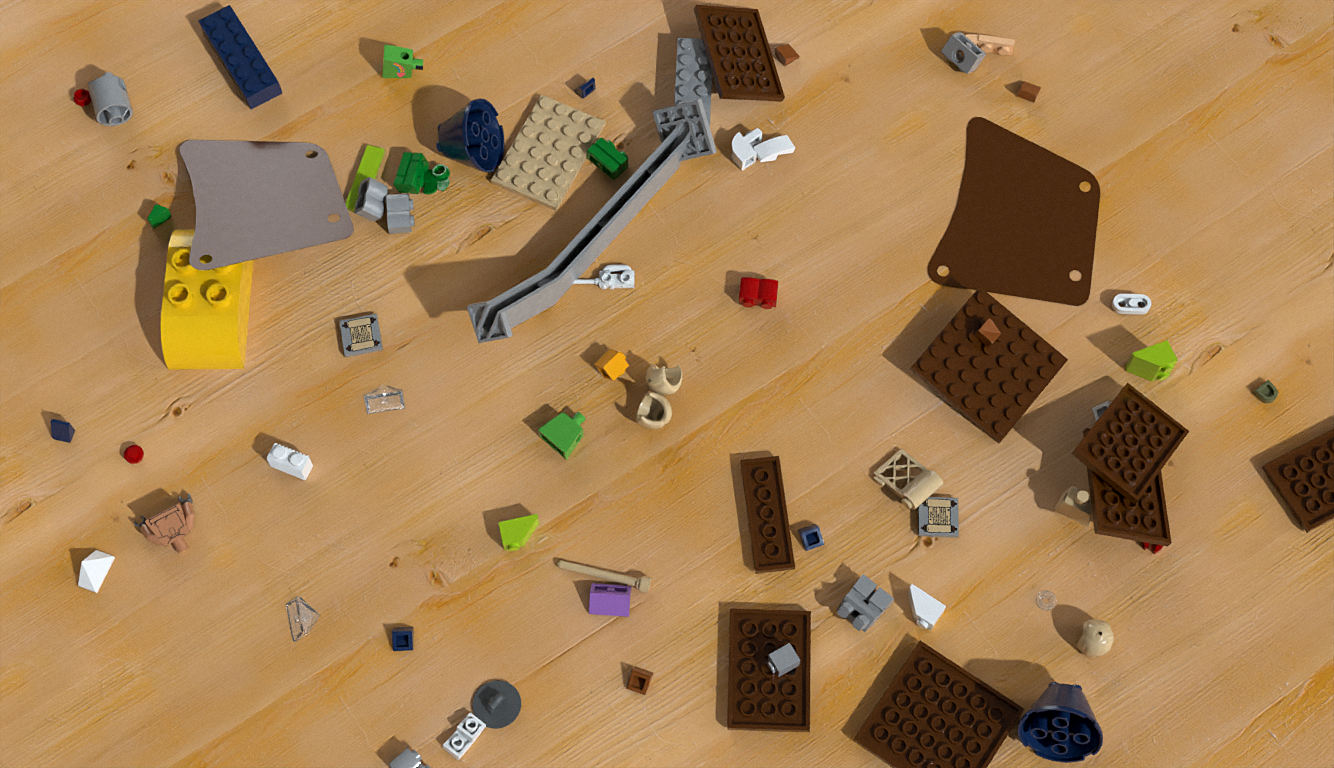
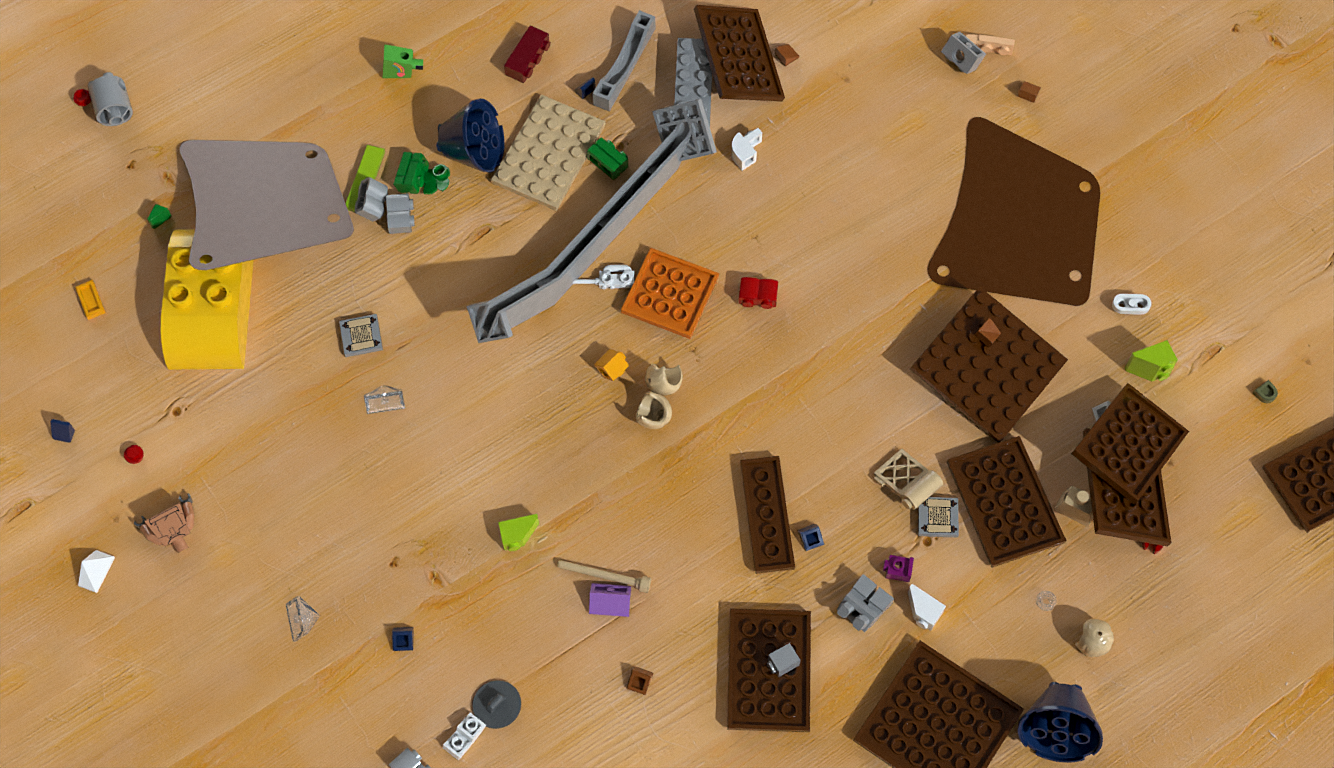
dark blue brick [198,5,282,109] -> none
white brick [267,443,313,480] -> none
bright green torso [538,412,586,460] -> none
white slope [753,135,795,162] -> none
none -> light orange tile [75,280,106,320]
none -> dark red brick [504,25,551,83]
none -> light grey arch [593,10,656,112]
none -> orange plate [621,248,719,339]
none -> magenta brick [883,555,914,582]
none -> reddish brown plate [947,436,1066,568]

